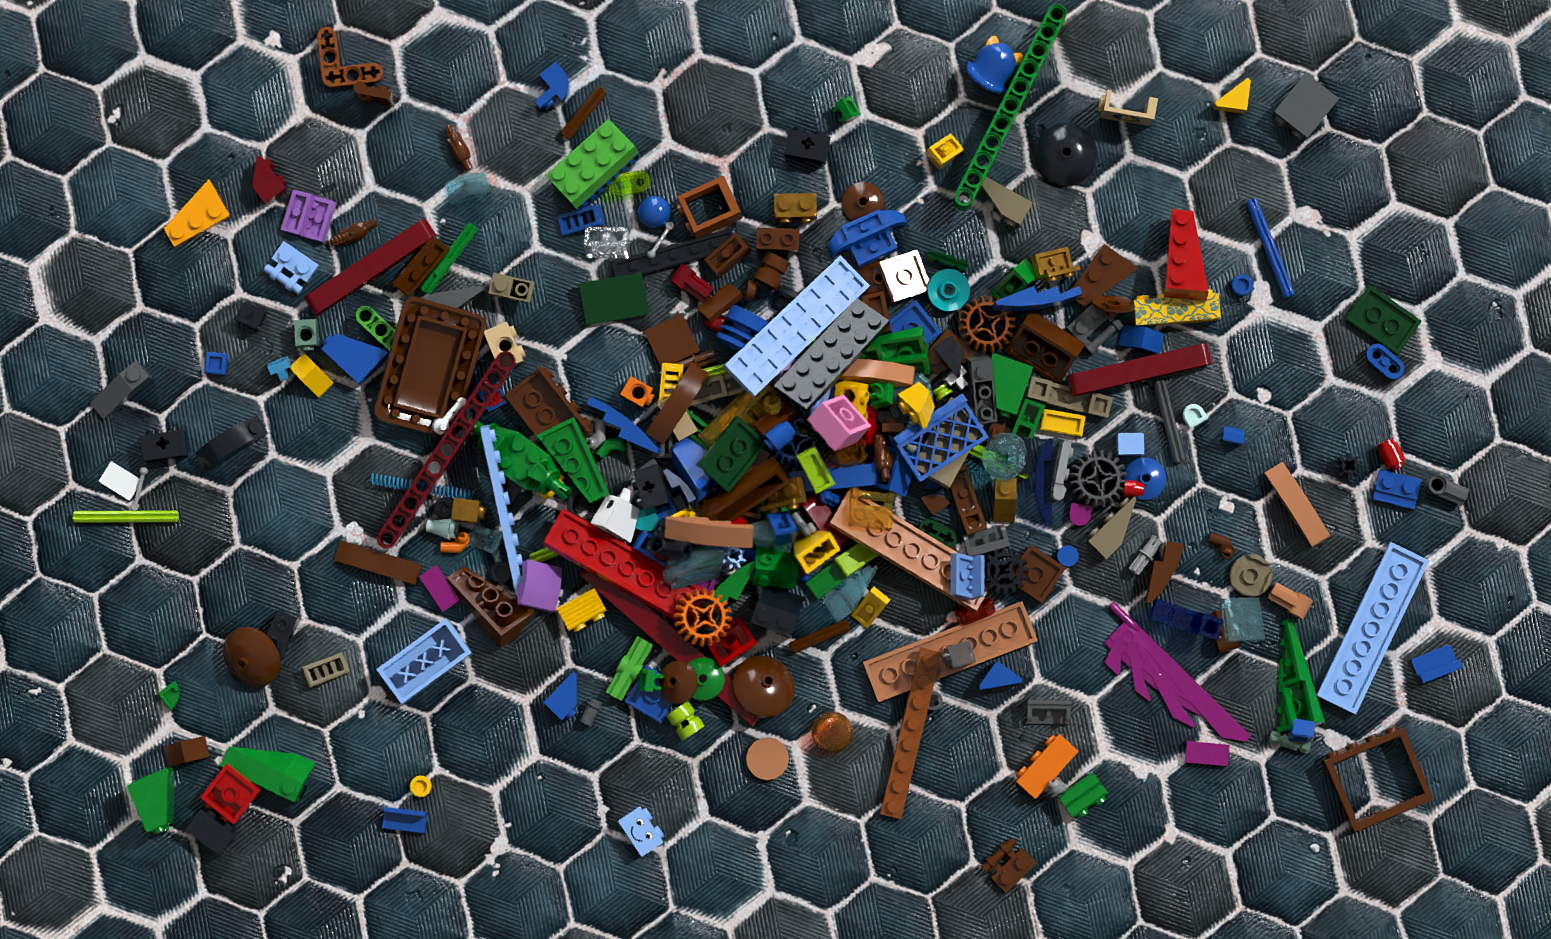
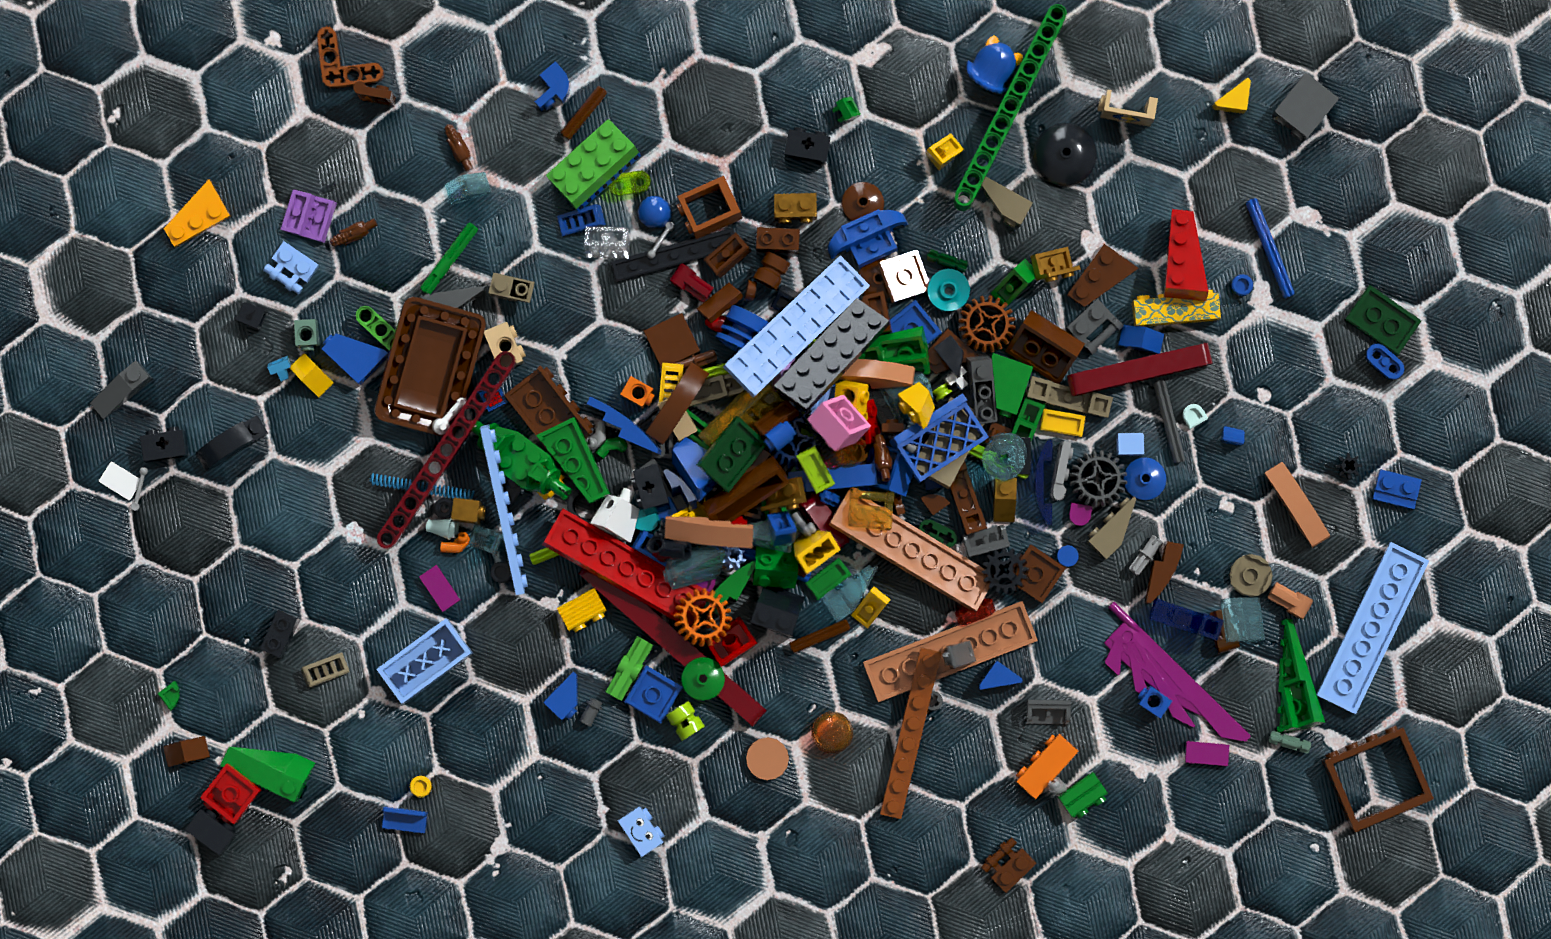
lime axle [73,511,179,523] -> none
green slope [126,767,175,835] -> none
blue tile [204,352,228,375] -> none
reddish brown dish [223,627,281,687] -> none
dark red slope [252,155,288,206] -> none
dark red beam [304,218,437,317] -> none
reddish brown slope [334,540,422,585] -> none
reddish brown tile [392,235,450,297] -> none
reddish brown wedge [447,566,534,648] -> none
medium lavender slope [518,559,562,613] -> none
dark green tile [579,272,649,325] -> none
green tile [638,669,663,692] -> none
reddish brown dish [659,661,698,704] -> none
reddish brown dish [732,656,795,718] -> none
clear yellow plate [763,395,784,415] -> none
lime tile [833,543,878,578] -> none
green tile [869,382,894,410] -> none
medium blue bracket [951,553,985,601] -> none
blue slope [992,286,1083,311] -> none
reddish brown dish [1092,295,1135,317] -> none
red hose [1124,480,1144,497] -> none
reddish brown arm [1208,532,1235,559] -> none
blue slope [1288,719,1315,743] -> none
red brick [1377,438,1406,471] -> none
blue panel [1411,645,1463,683] -> none
dark grey piece [1424,475,1469,506] -> none
none -> reddish brown tile [892,495,905,516]
none -> blue brick [1137,686,1172,719]

